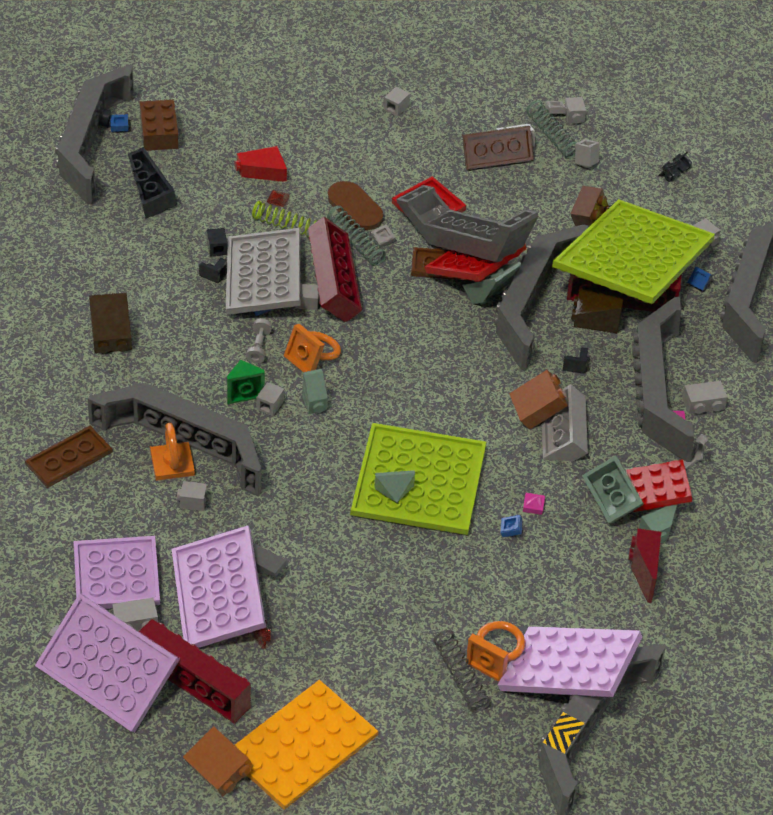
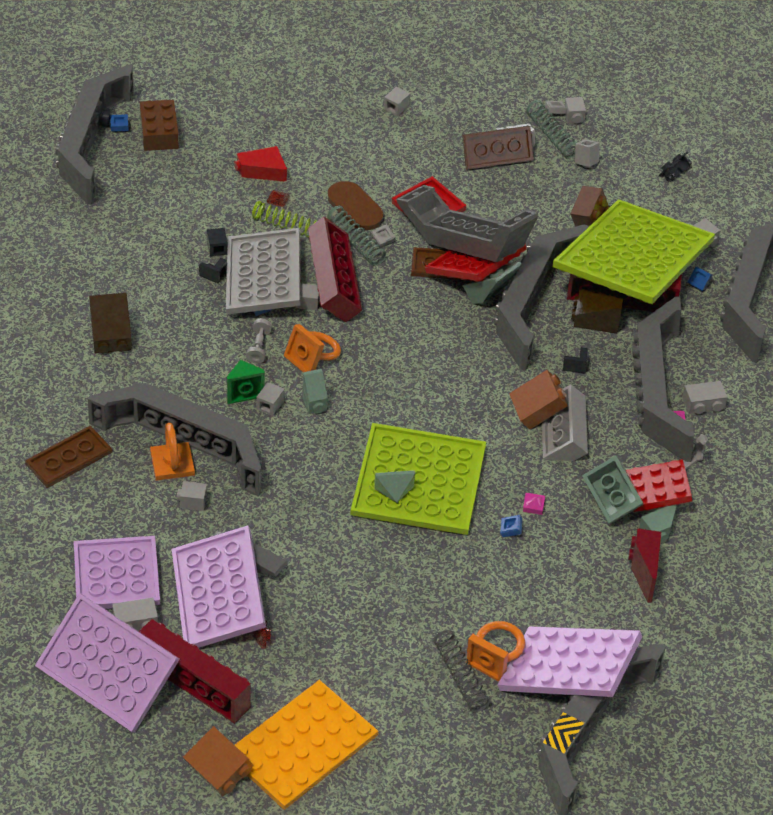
black wedge [128,147,177,219] -> none

